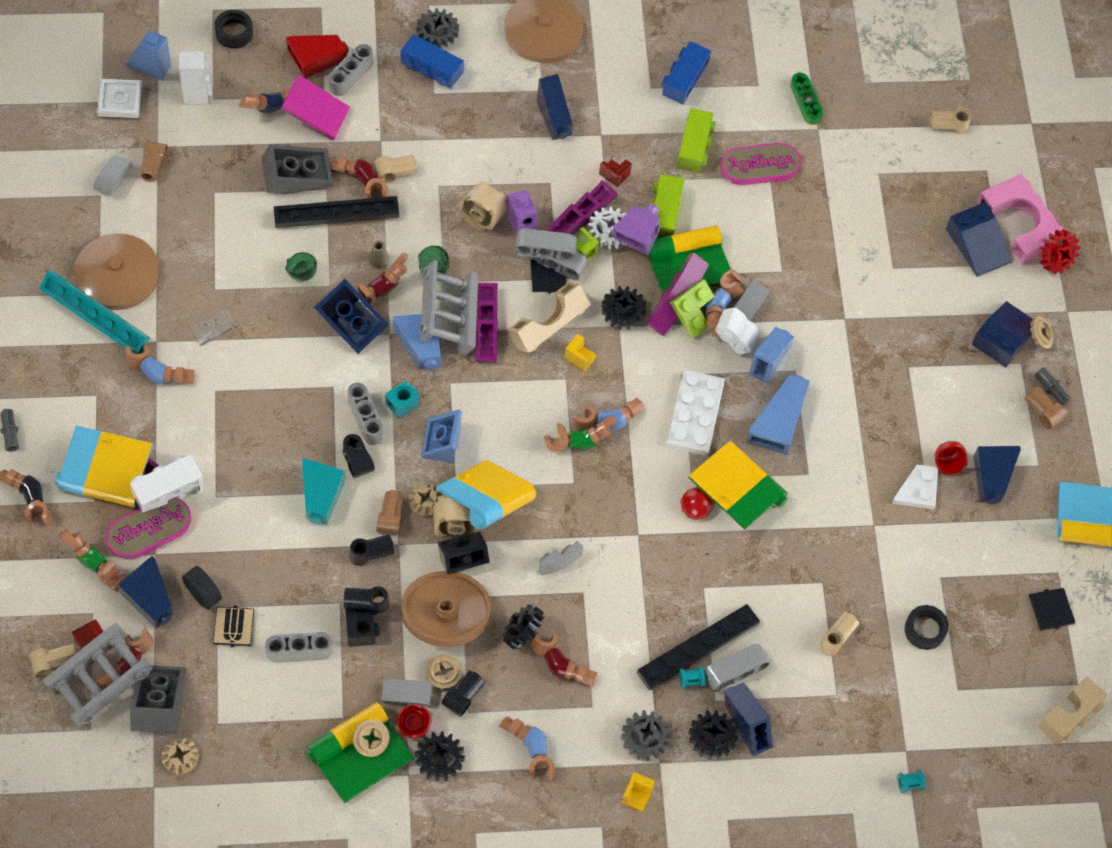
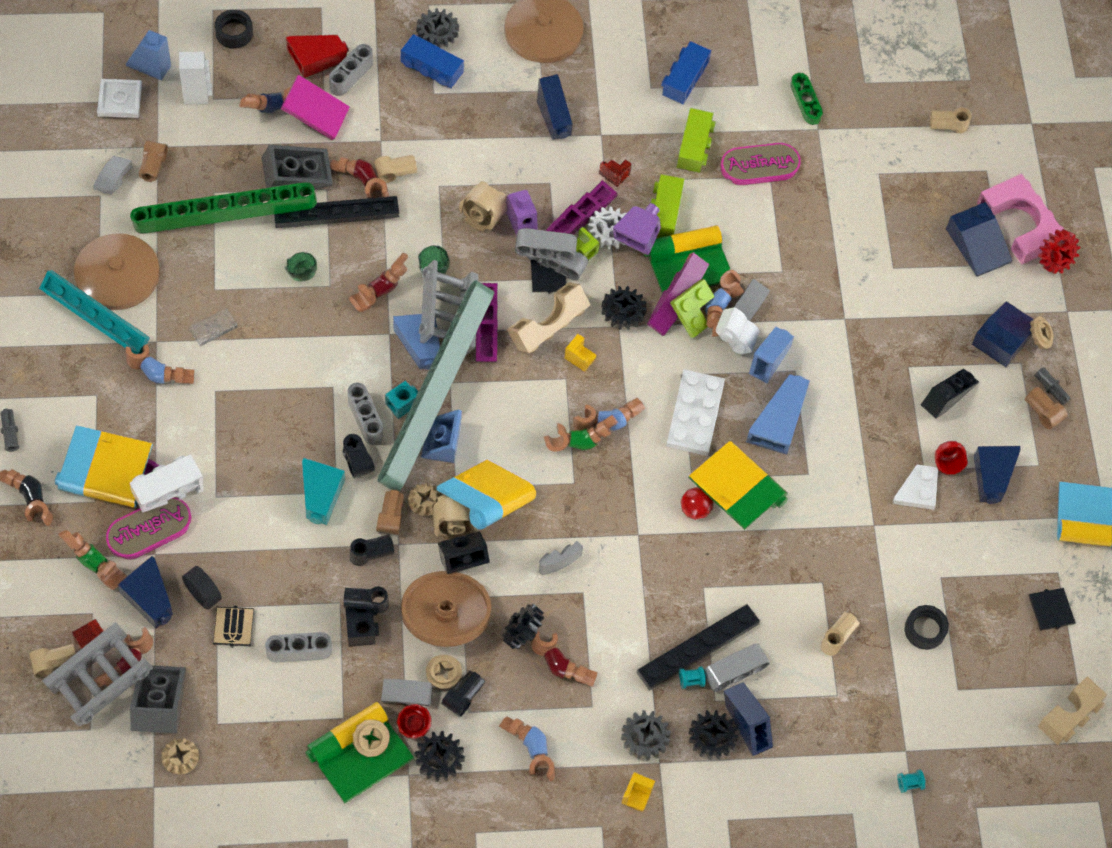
dark blue slope [313,278,389,354] -> none
dark tan cone [369,240,389,268] -> none
none -> green beam [130,182,317,234]
none -> beam [377,280,494,491]
none -> black slope [920,368,979,419]

